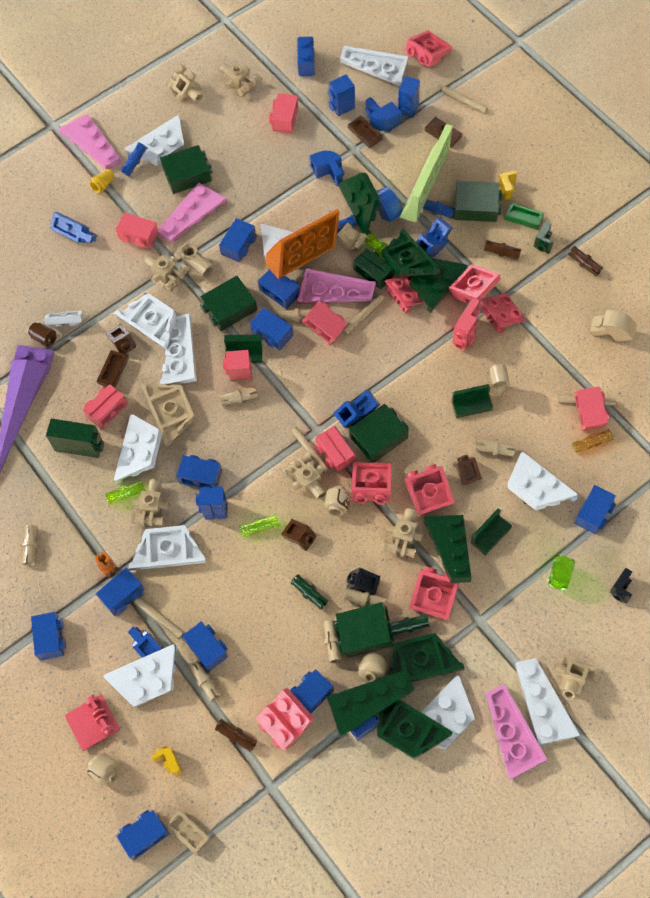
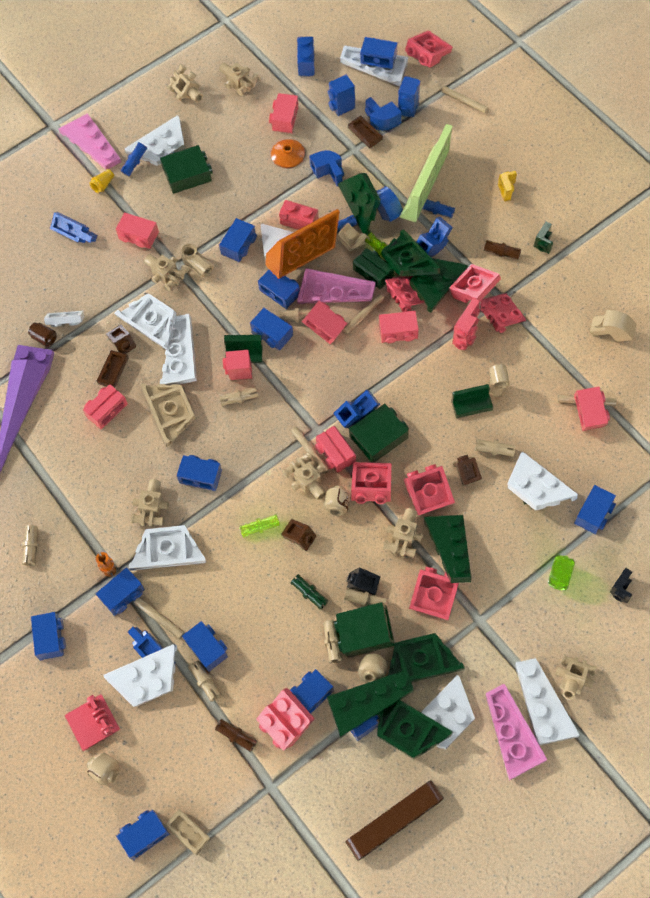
dark green brick [46,418,104,458] -> none
clear neon green pin [105,480,145,505] -> none
white wing [114,414,162,484] -> none
yellow bracket [151,746,183,777] -> none
bright pink wing [157,183,227,243] -> none
blue brick [196,486,228,520] -> none
dark green brick [200,275,258,331] -> none
dark green pin [391,614,430,635] -> none
reddish brown plate [425,116,462,148] -> none
dark green brick [454,181,502,222] -> none
dark green panel [471,508,512,556] -> none
green tile [504,202,544,230] -> none
reddish brown pin [568,246,603,277] -> none
clear yellow pin [572,429,613,453] -> none
none -> orange dish [271,139,305,168]
none -> coral brick [279,200,319,230]
none -> reddish brown beam [345,780,444,861]
none -> blue brick [360,37,397,69]
none -> coral brick [379,311,418,343]

